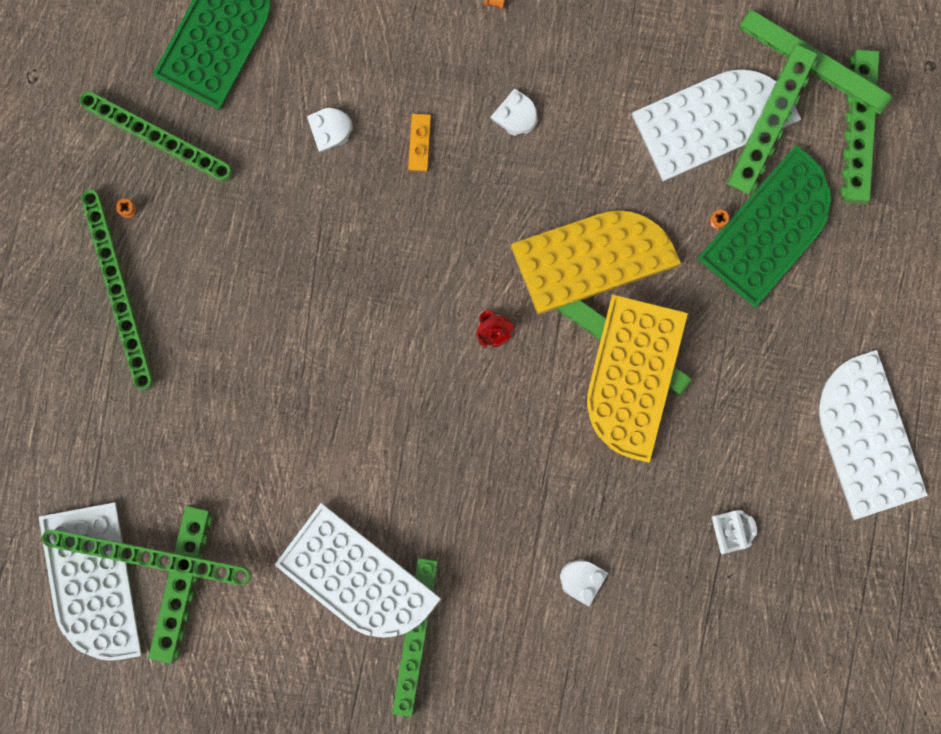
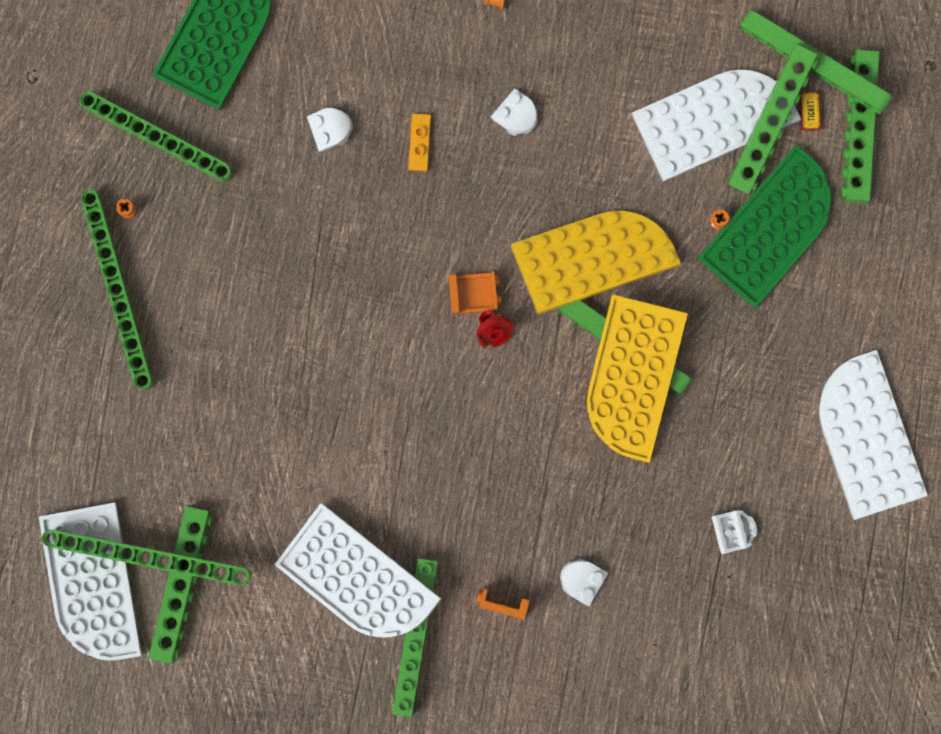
none -> orange panel [449,271,501,315]
none -> orange panel [476,587,530,620]
none -> tile [800,92,821,131]

